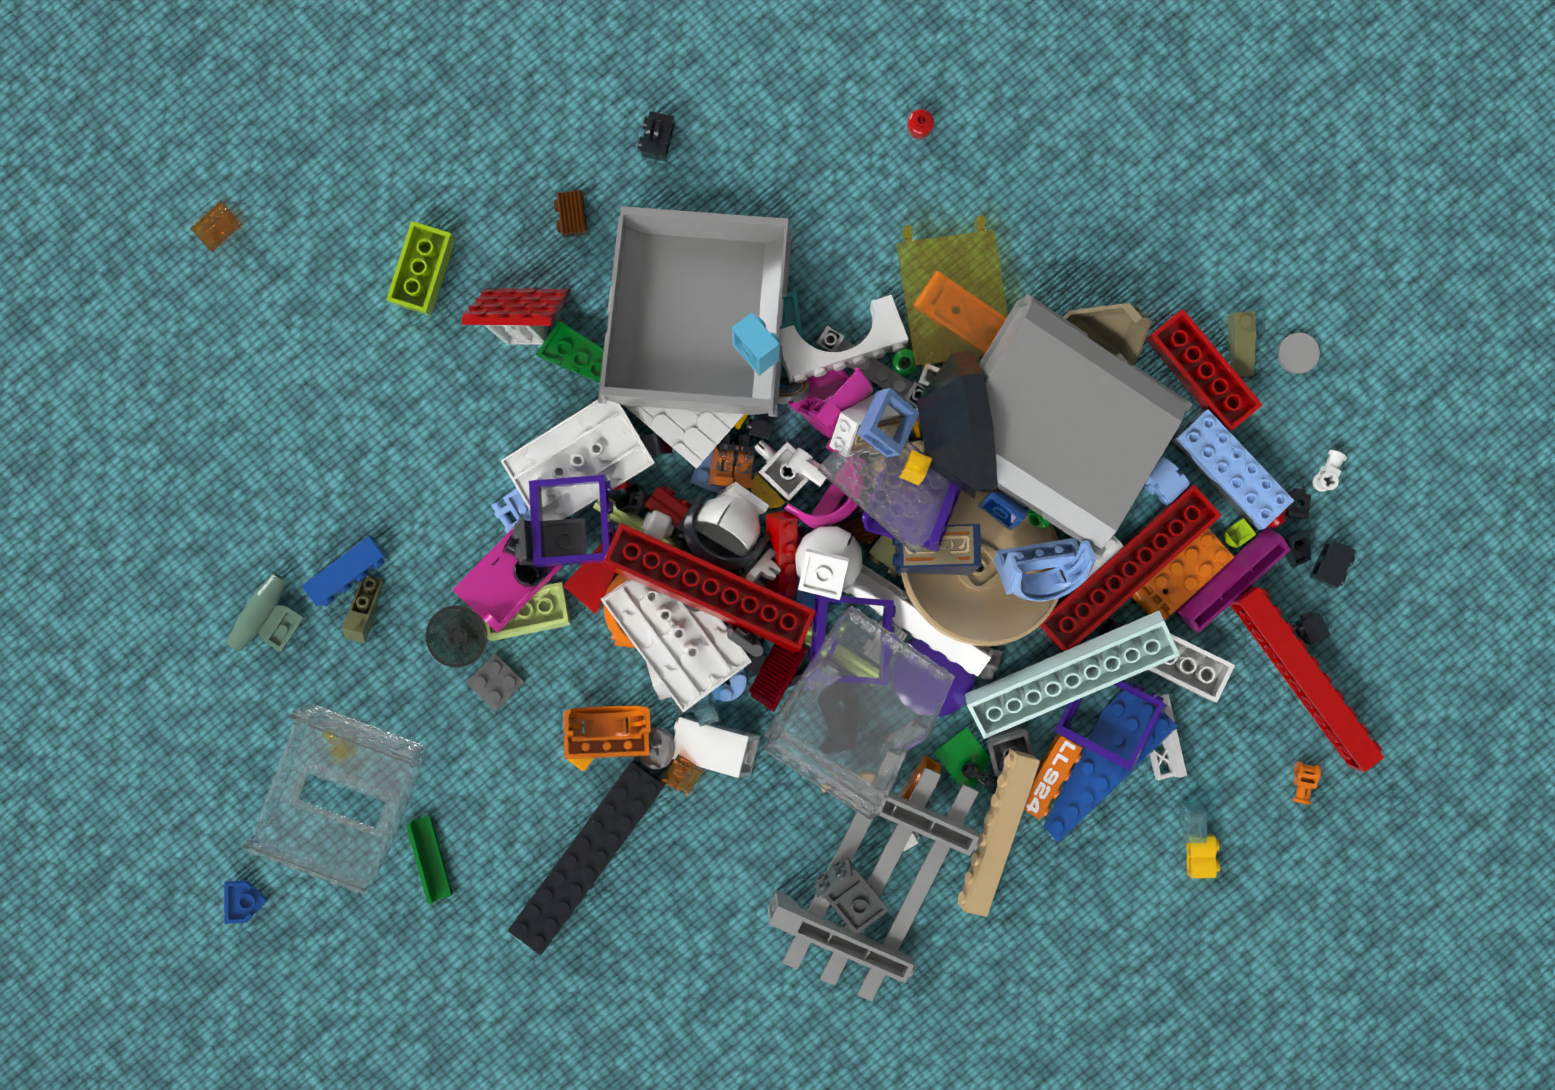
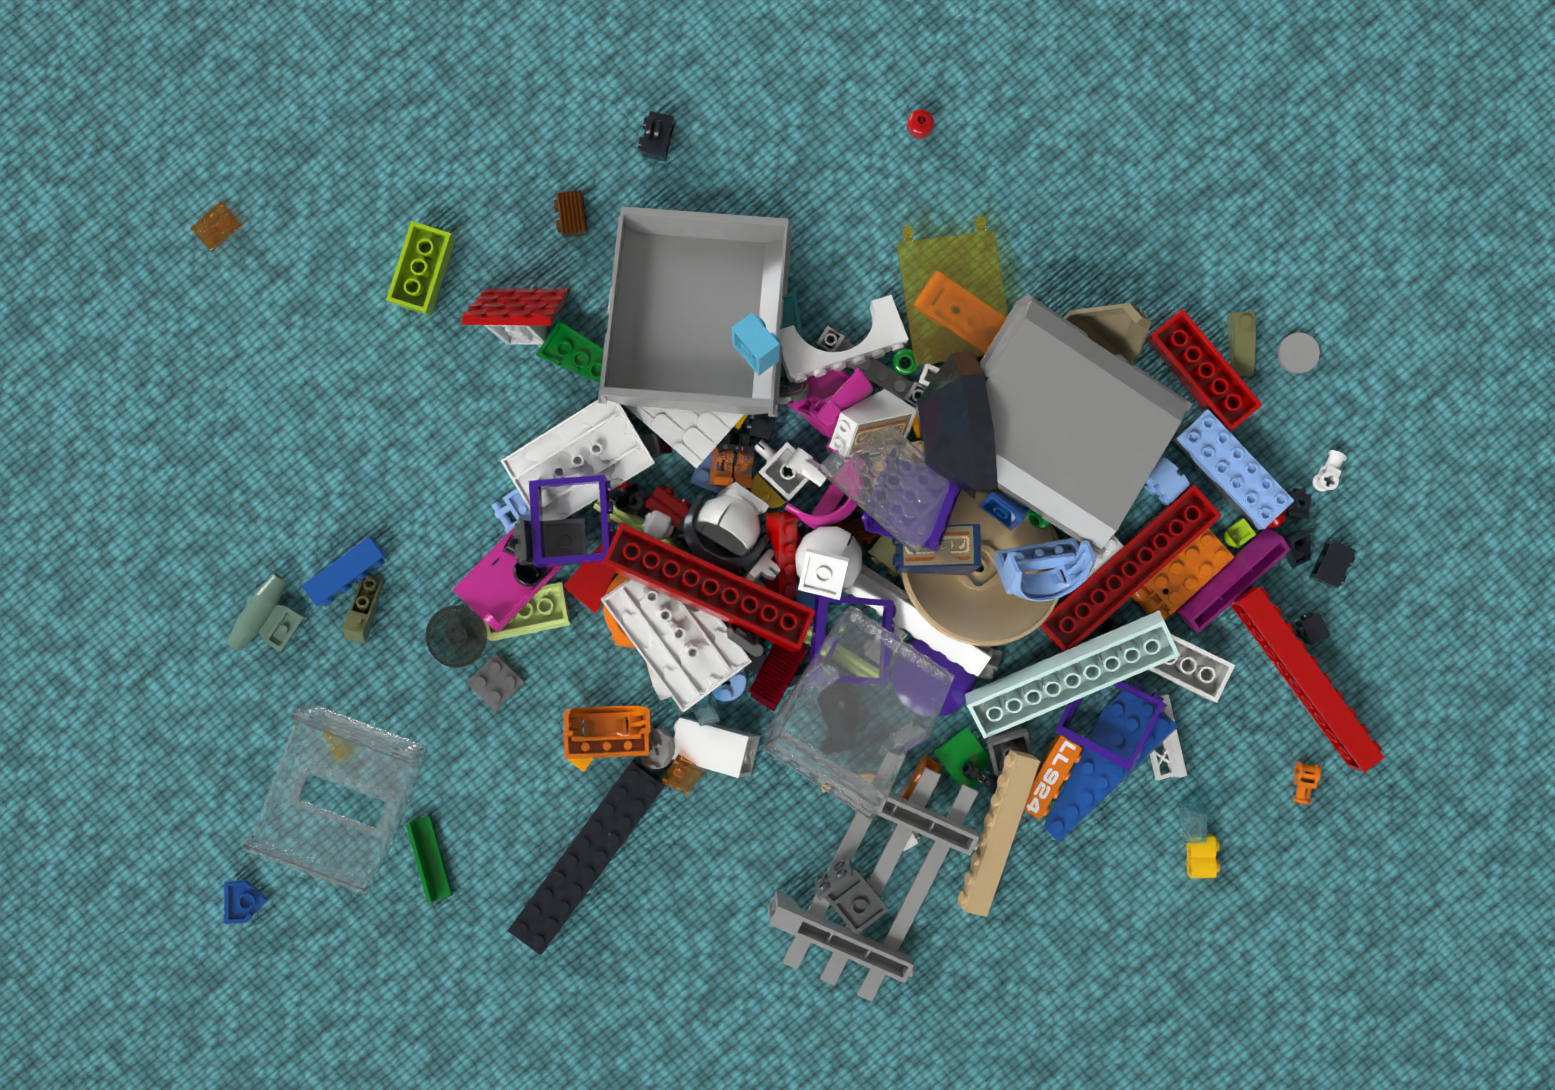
medium blue window [857,388,919,458] -> none
yellow brick [899,450,932,486] -> none

